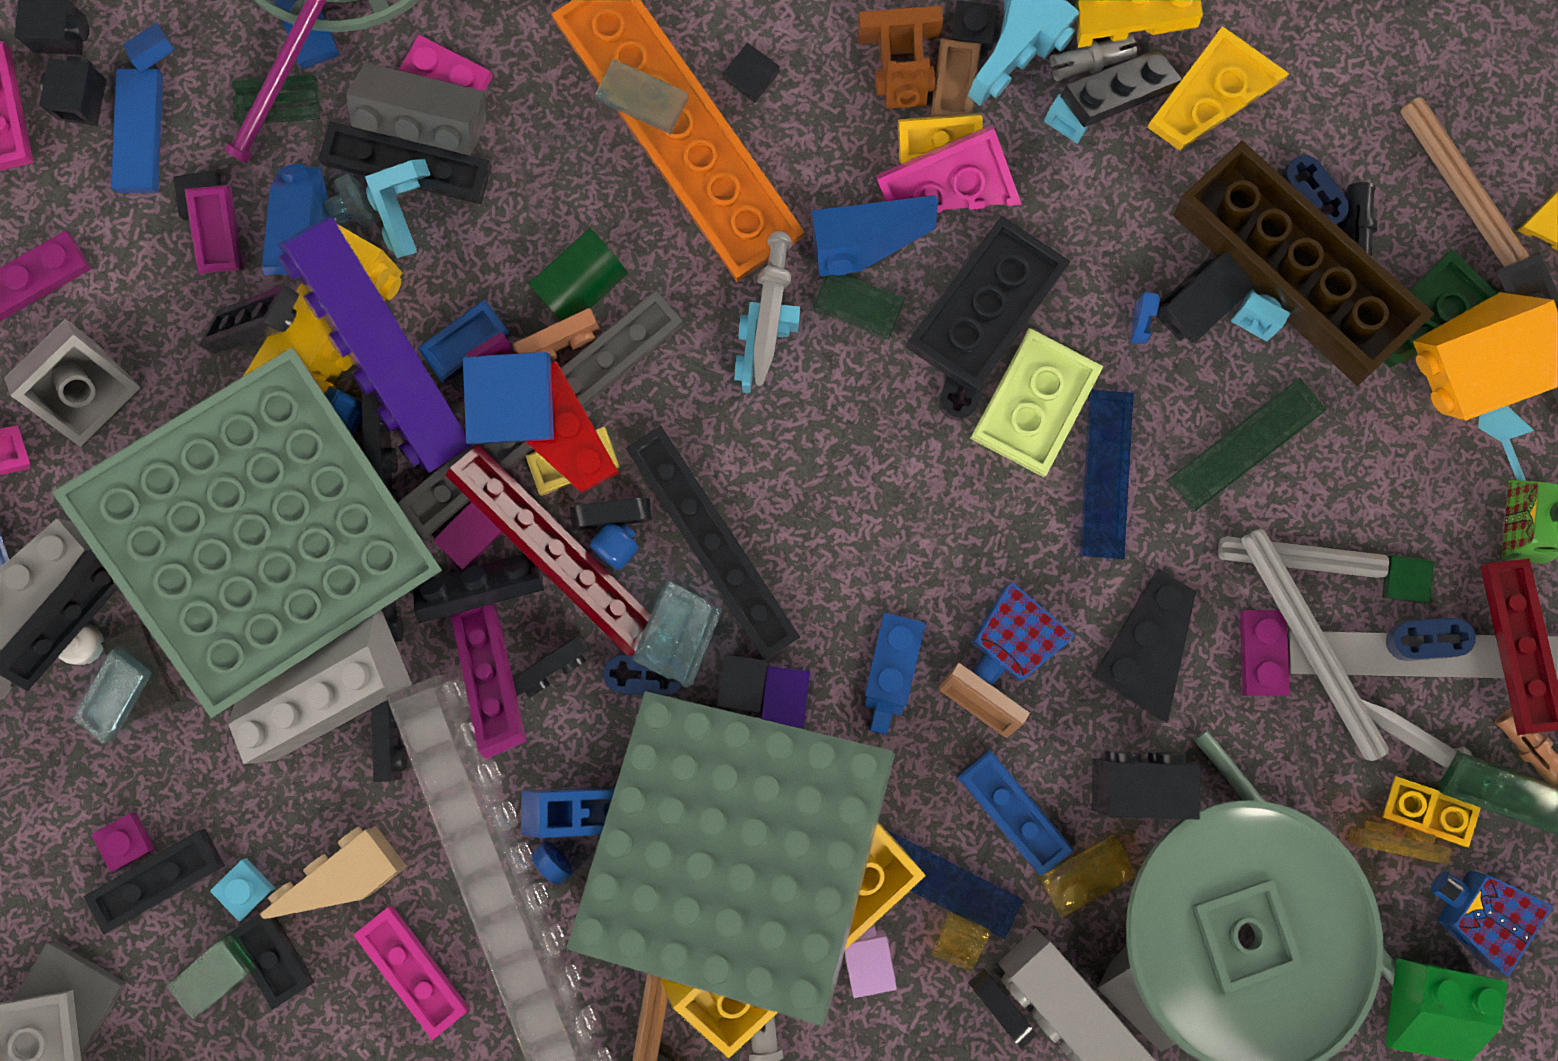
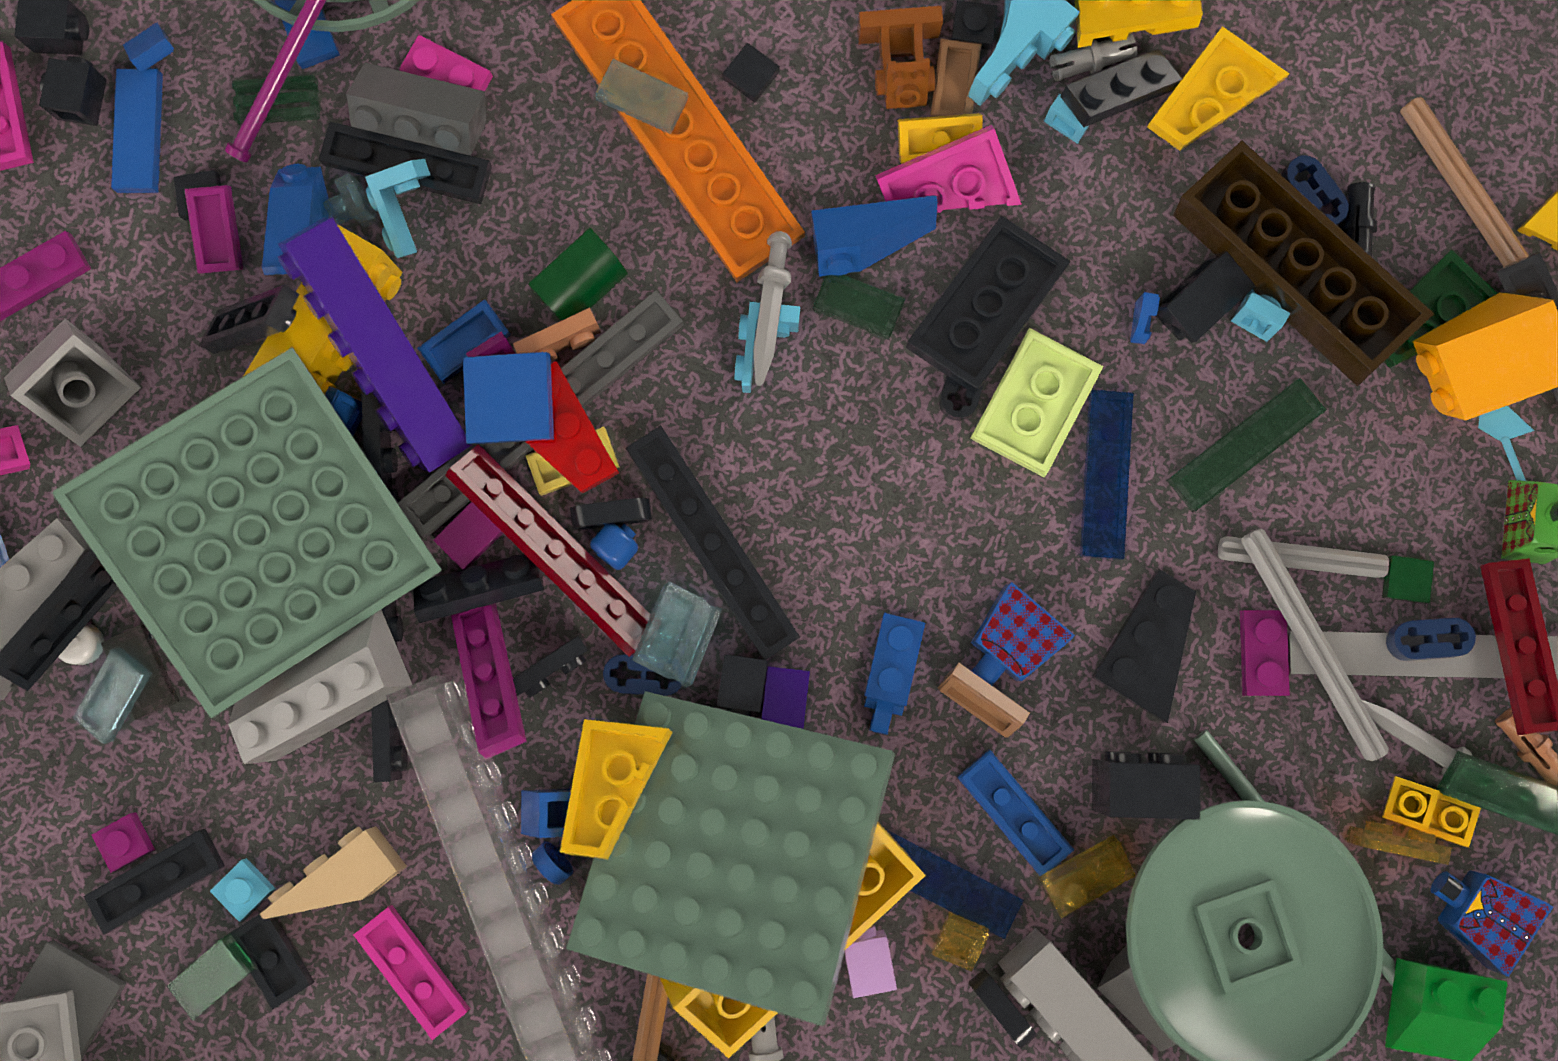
none -> yellow wing [560,719,672,859]

